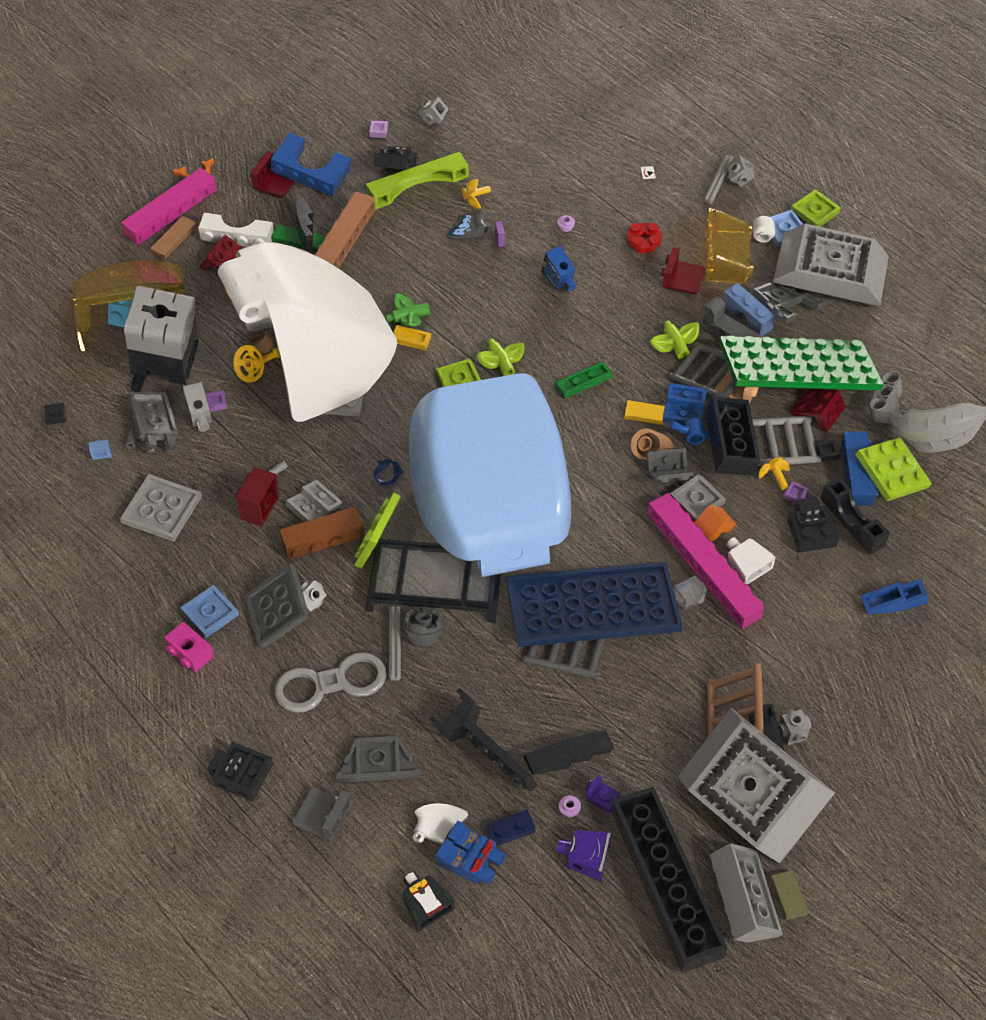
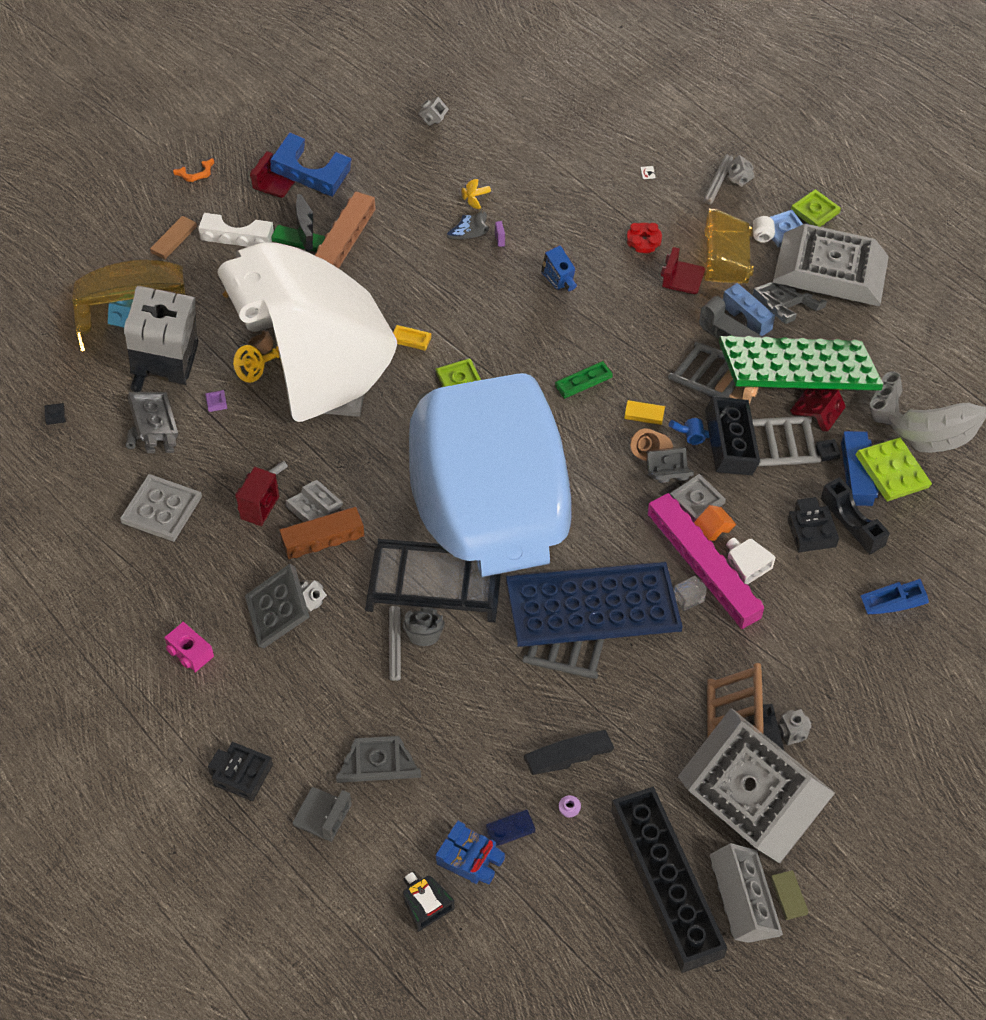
medium blue plate [88,440,112,460] -> none
dark pink brick [121,168,217,245] -> none
medium blue plate [180,585,239,638] -> none
light grey torso [183,382,212,432] -> none
dark red bracket [199,234,243,271] -> none
light grey bar [275,652,386,713] -> none
lime plate [354,493,401,569] -> none
lime arch [366,152,469,209] -> none
lavender plate [370,121,388,138] -> none
clear blue piece [373,458,404,485] -> none
black piece [374,145,417,170] -> none
bright green plant [385,293,430,326] -> none
white arm [412,803,468,845] -> none
black hinge [429,688,537,791] -> none
lime plant [476,339,525,376] -> none
dark purple torso [556,830,611,881] -> none
lavender plate [557,215,575,232] -> none
dark purple bracket [585,775,620,813] -> none
lime plant [650,321,699,360] -> none
blue slope [663,383,707,425] -> none
yellow plant [758,457,790,490] -> none
medium lavender tile [783,481,809,504] -> none

